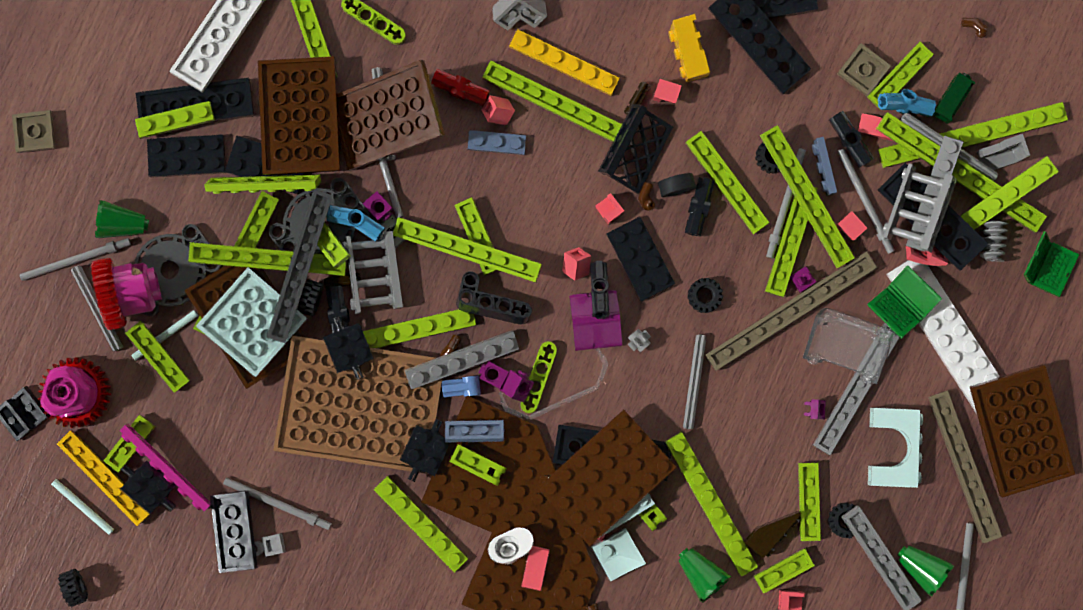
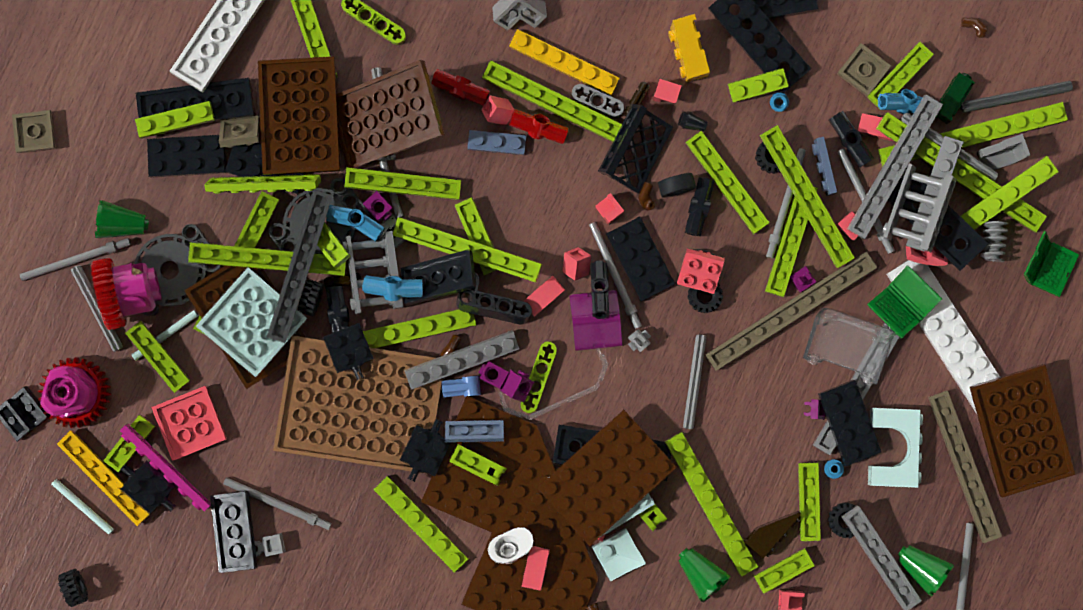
none -> coral plate [151,386,227,461]
none -> dark tan plate [219,115,260,148]
none -> lime plate [344,167,461,200]
none -> dark azure piece [362,275,423,301]
none -> black plate [401,249,476,306]
none -> red piece [509,109,568,144]
none -> coral slope [523,276,565,317]
none -> light grey beam [572,84,624,118]
none -> light grey bar [589,222,642,329]
none -> coral plate [677,248,725,294]
none -> black cone [678,111,708,132]
none -> lime plate [728,68,789,102]
none -> dark azure plate [770,92,789,112]
none -> black plate [818,380,881,466]
none -> dark azure plate [824,459,844,479]
none -> light grey plate [847,95,943,239]
none -> dark grey axle [960,81,1073,113]

